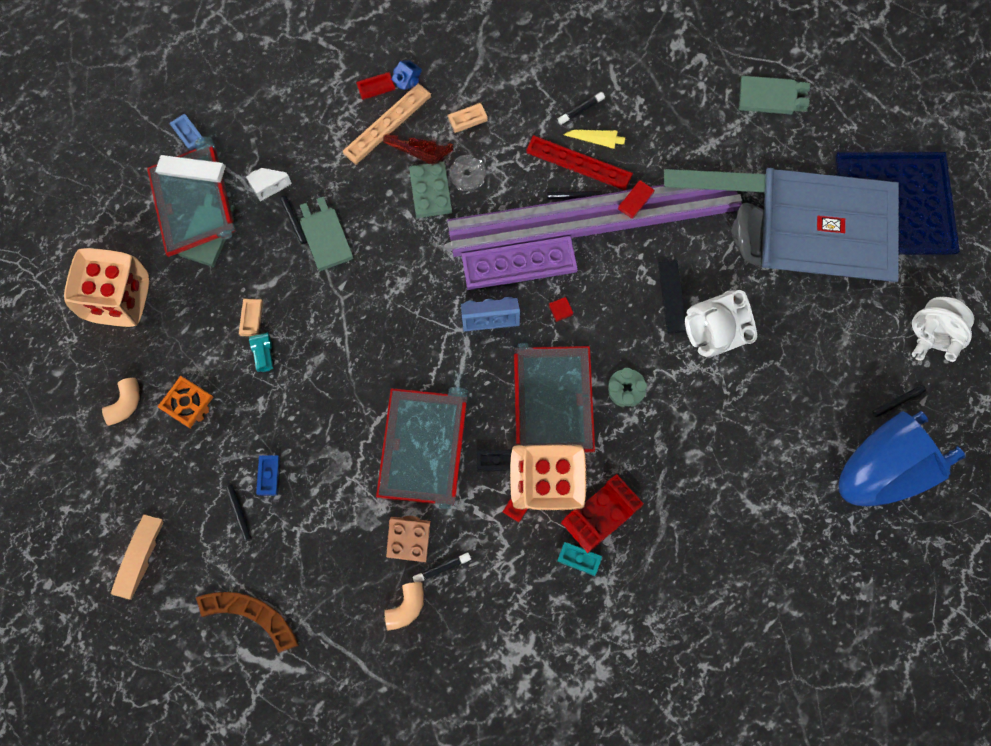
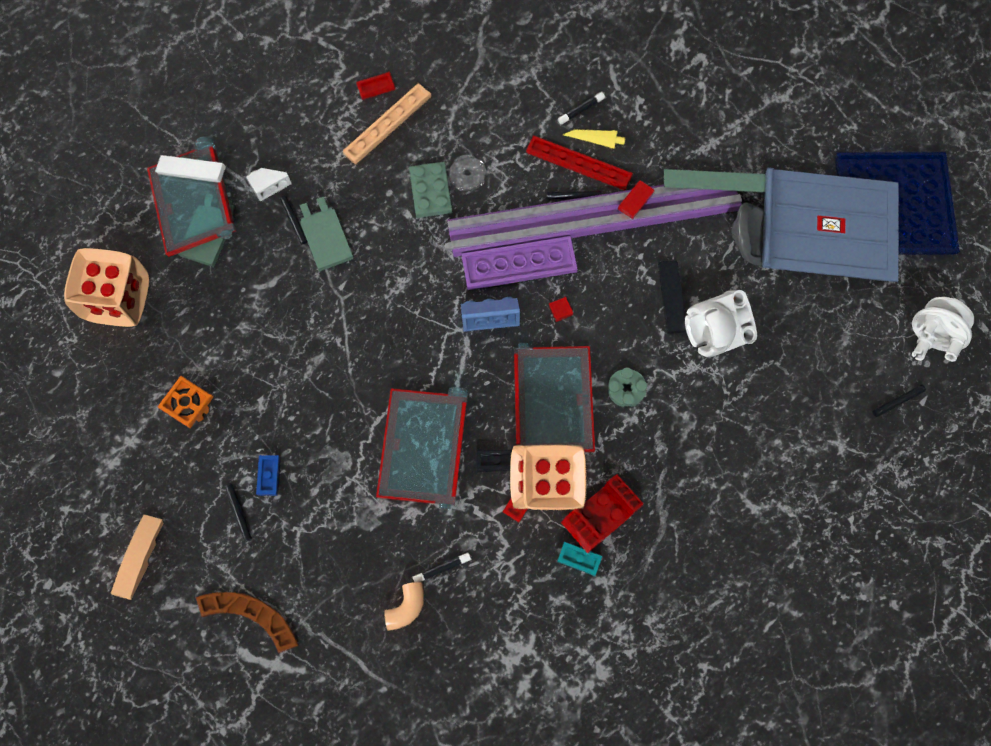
light nougat cylinder [102,378,140,426] -> none
medium blue plate [170,114,205,151] -> none
light nougat tile [239,299,263,336] -> none
teal piece [249,333,273,372] -> none
clear red wing [383,135,454,165] -> none
nougat plate [386,516,431,562] -> none
blue brick [391,60,422,90] -> none
light nougat plate [448,103,488,133] -> none
sand green tile [739,76,810,114] -> none
blue windscreen [838,411,966,506] -> none

